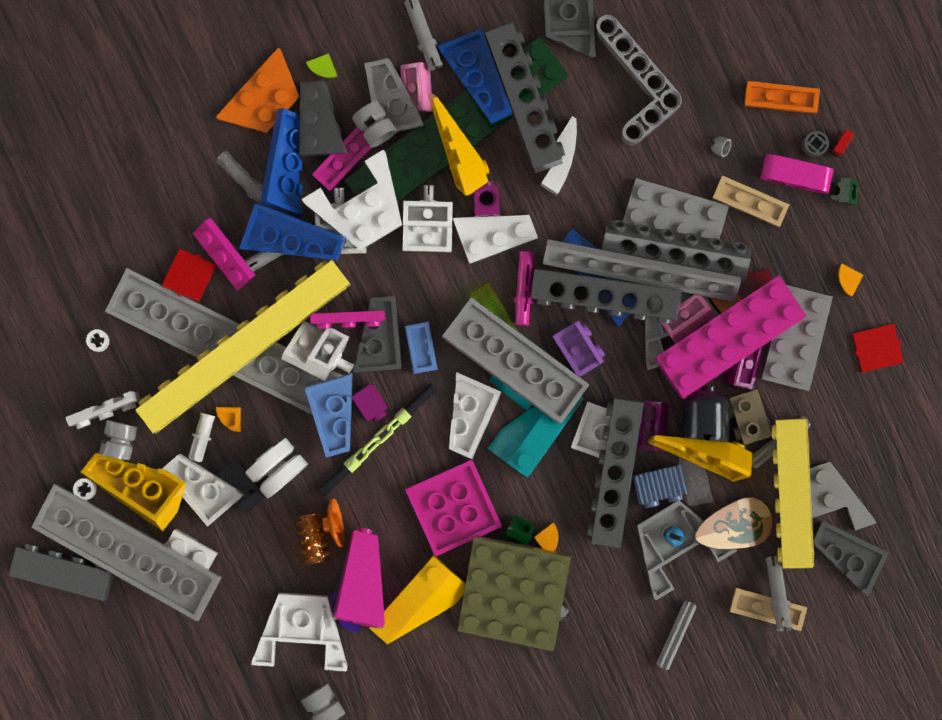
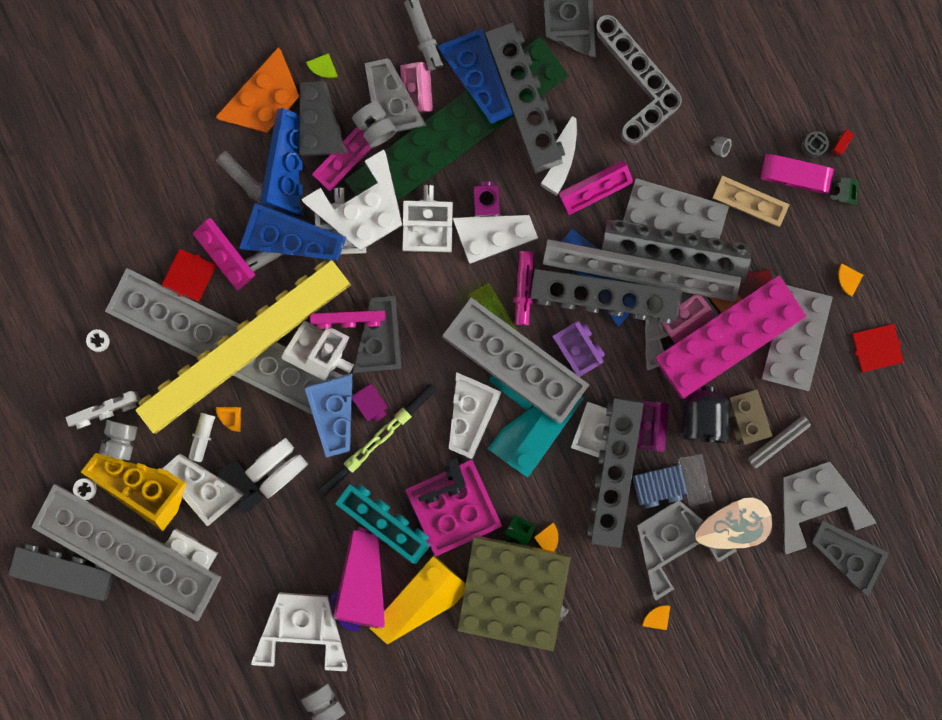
clear orange piece [293,512,331,565] -> none
orange dish [322,498,345,547] -> none
medium blue plate [405,322,438,374] -> none
yellow wedge [428,93,489,196] -> none
yellow wedge [647,435,752,482] -> none
light grey axle [657,600,696,670] -> none
dark azure hinge [665,527,685,547] -> none
magenta slope [723,346,763,390] -> none
tan plate [729,587,807,631] -> none
orange plate [744,81,820,114] -> none
light grey pin [765,556,792,631] -> none
light yellow brick [772,418,814,568] -> none
none -> teal brick [335,484,431,564]
none -> black bracket [418,457,466,505]
none -> dark pink plate [558,160,634,215]
none -> light orange tile [642,605,670,630]

